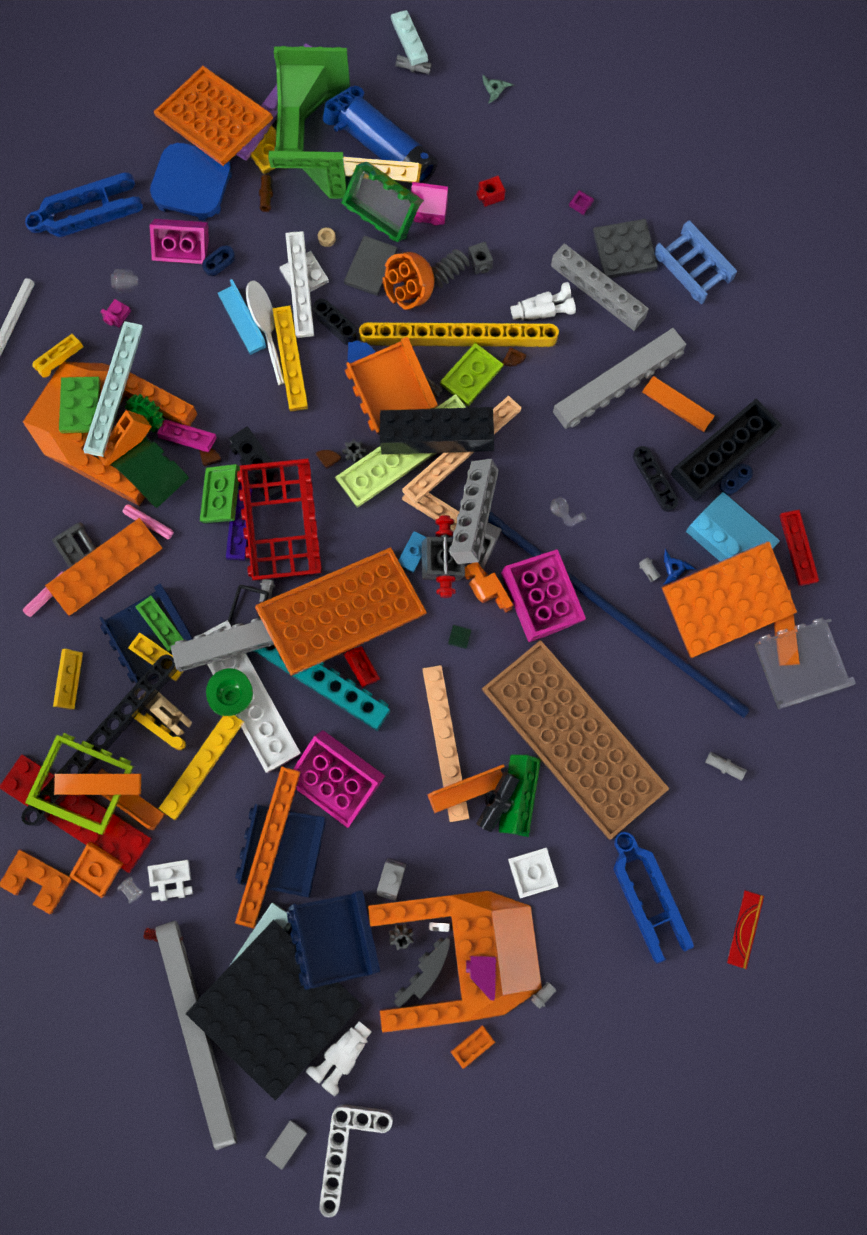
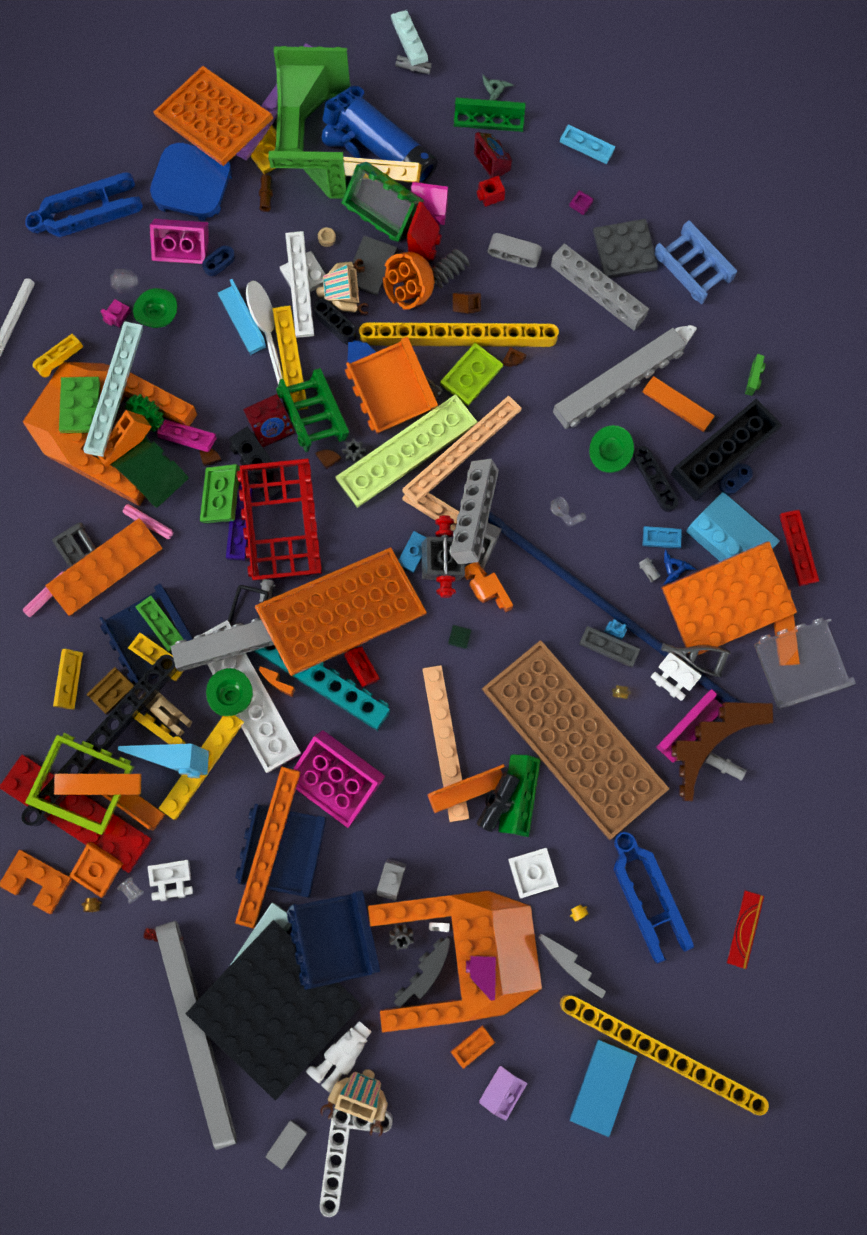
black brick [380,407,494,455] -> none
dark grey brick [468,242,493,274] -> none
dark pink slope [501,549,586,642] -> none
white piece [510,282,576,320] -> none
light grey pin [531,982,557,1009] -> none
none -> pearl gold plate [81,898,102,912]
none -> pearl gold plate [86,667,134,715]
none -> medium azure slope [118,744,209,778]
none -> green hat [133,288,177,328]
none -> dark red slope [243,394,295,448]
none -> orange slope [259,666,295,697]
none -> green fence [276,368,349,453]
none -> tan torso [316,259,369,316]
none -> tan torso [321,1069,387,1138]
none -> blue piece [322,124,361,158]
none -> red slope [407,202,442,264]
none -> reddish brown panel [453,291,481,313]
none -> green fence [454,98,526,132]
none -> dark red slope [474,132,512,178]
none -> lavender panel [479,1066,527,1120]
none -> light grey beam [487,233,542,268]
none -> light grey slope [538,934,606,998]
none -> medium azure plate [560,125,615,164]
none -> yellow beam [560,994,769,1116]
none -> dark azure tile [569,1040,637,1137]
none -> yellow plate [570,904,589,922]
none -> dark grey plate [579,626,640,668]
none -> green hat [589,425,634,473]
none -> dark azure plate [604,619,627,640]
none -> clear yellow plate [612,685,631,699]
none -> dark azure plate [642,526,682,549]
none -> white plate [651,652,702,701]
none -> dark pink panel [656,689,722,763]
none -> dark grey piece [661,643,731,677]
none -> reddish brown arch [671,702,773,801]
none -> white tile [675,325,697,344]
none -> bright green plate [745,354,766,396]

